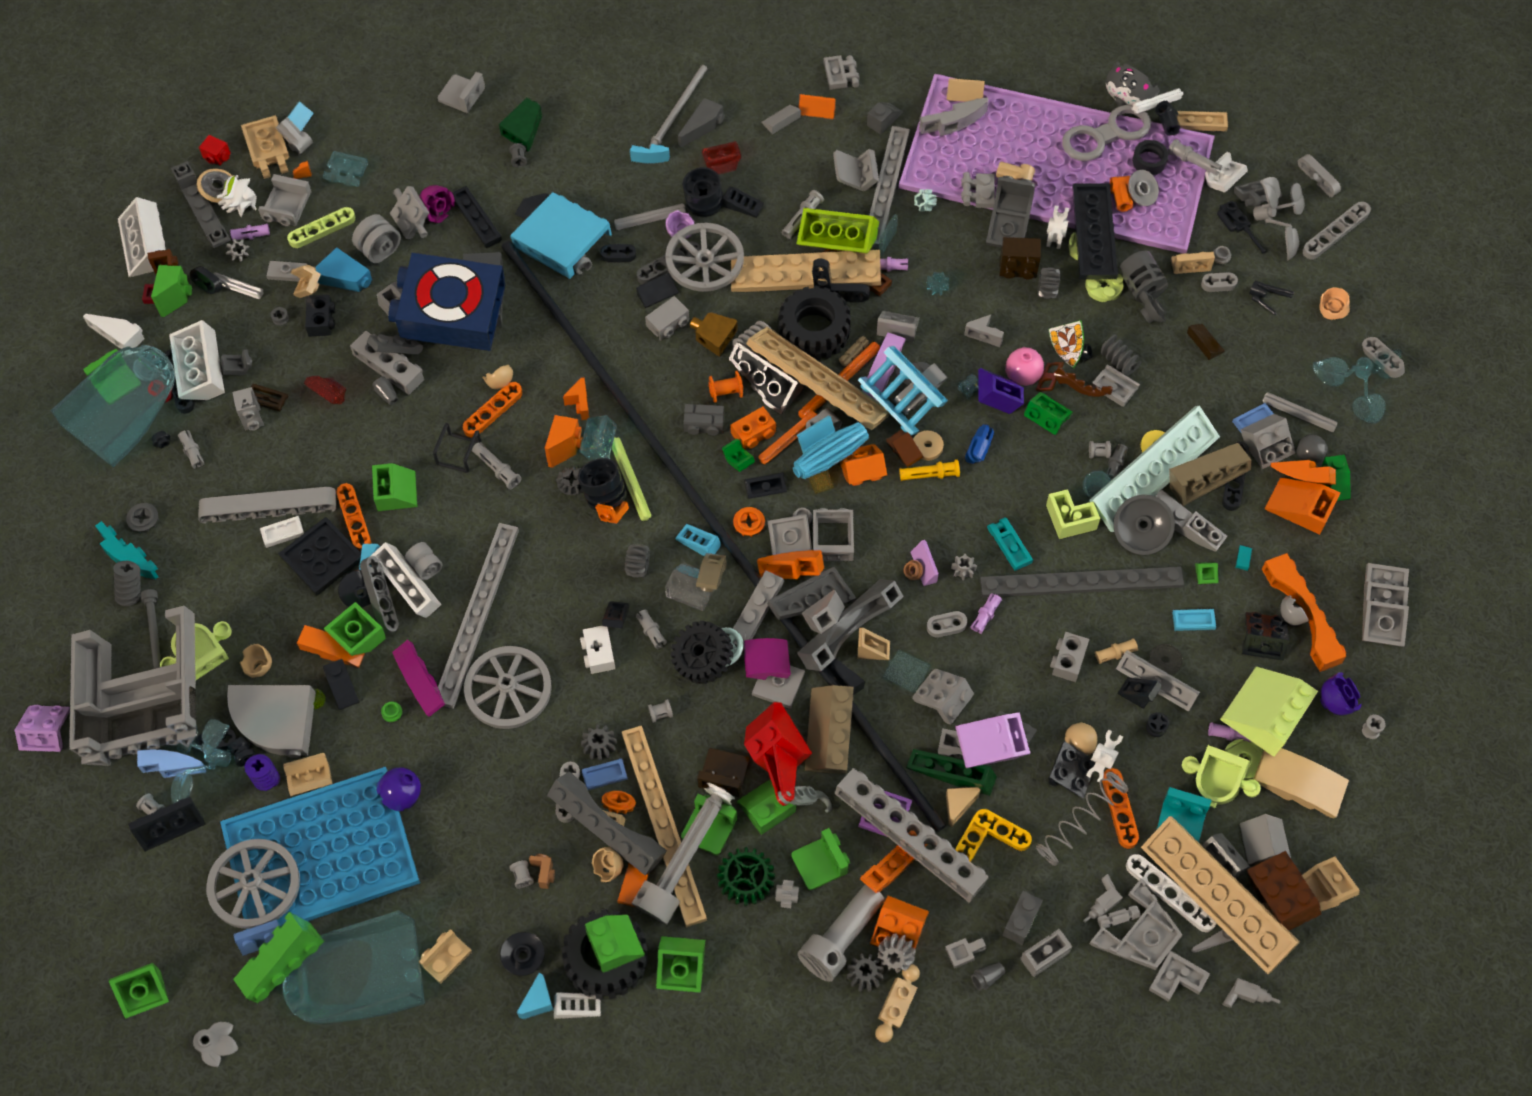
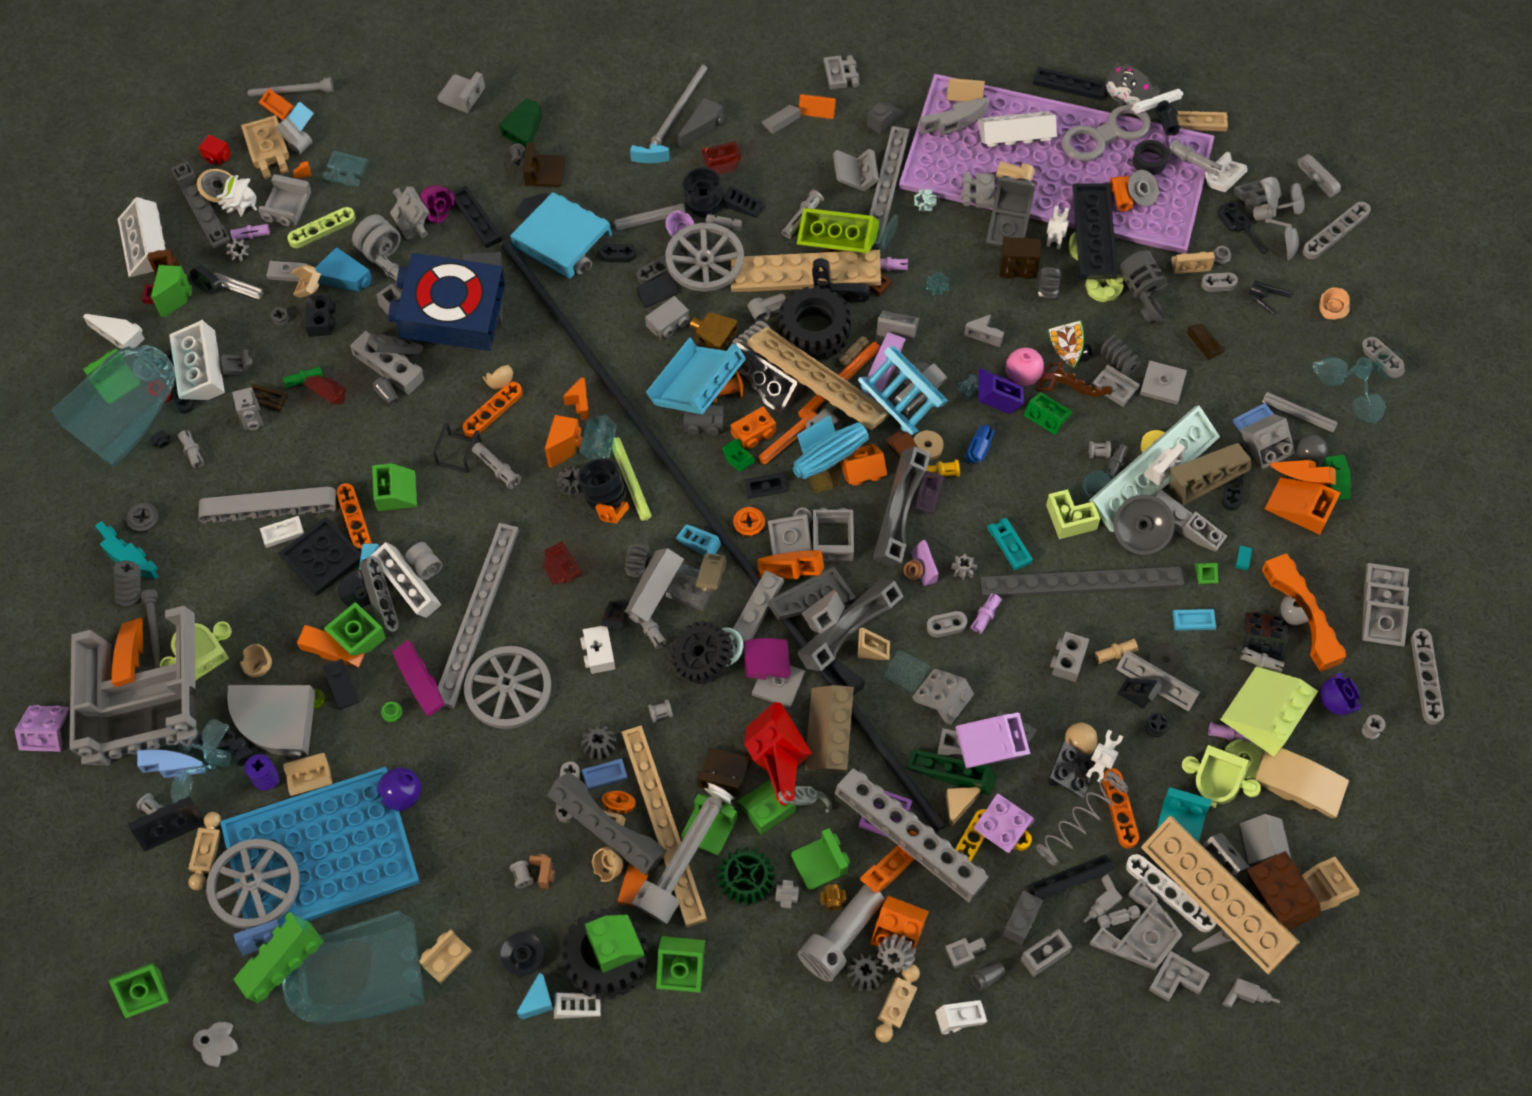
none -> orange slope [112,618,143,687]
none -> tan plate [188,812,221,891]
none -> light grey piece [247,78,333,97]
none -> orange tile [259,88,295,120]
none -> green pin [282,366,323,389]
none -> light grey pin [375,254,399,282]
none -> dark brown bracket [523,143,565,187]
none -> clear red slope [543,541,582,585]
none -> light grey slope [625,548,684,623]
none -> medium azure panel [646,338,746,415]
none -> light grey axle [706,214,742,231]
none -> light grey piece [748,293,786,322]
none -> pearl gold gear [820,884,847,911]
none -> dark grey arch [873,446,931,567]
none -> slope [915,471,944,514]
none -> white plate [935,1000,987,1035]
none -> lavender bracket [974,794,1035,853]
none -> white slope [977,111,1057,147]
none -> black plate [1027,855,1115,900]
none -> black plate [1033,67,1106,101]
none -> light grey plate [1140,360,1187,405]
none -> white bracket [1144,443,1185,486]
none -> light grey pin [1240,647,1284,673]
none -> light grey beam [1411,628,1444,725]

